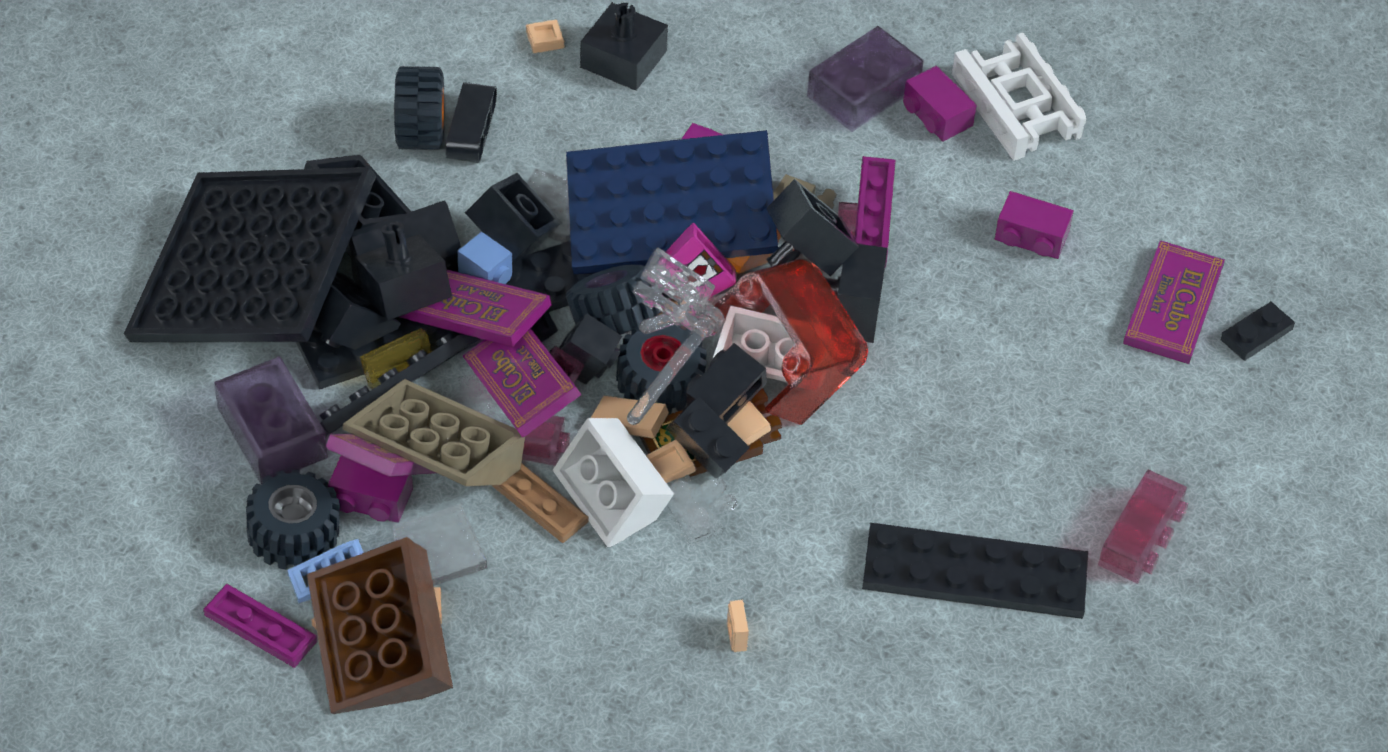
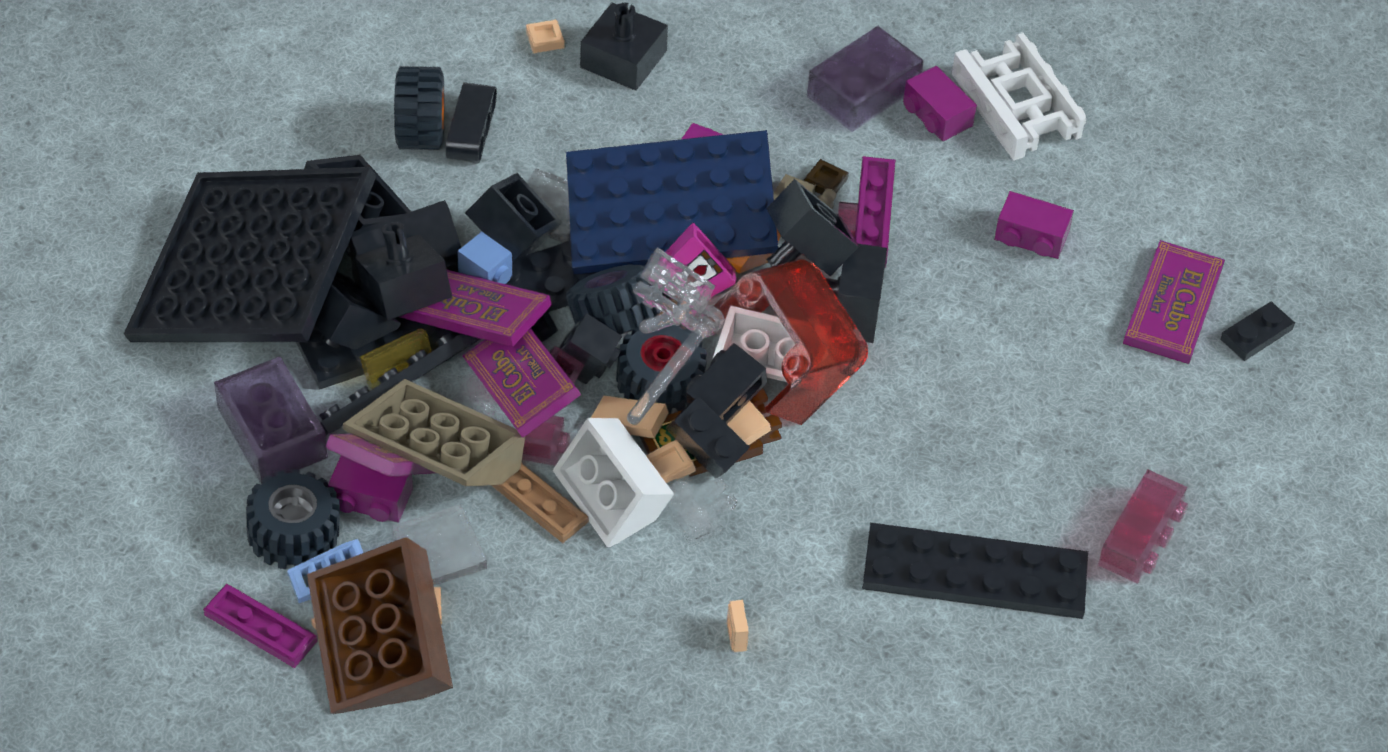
none -> dark brown tile [803,159,849,195]

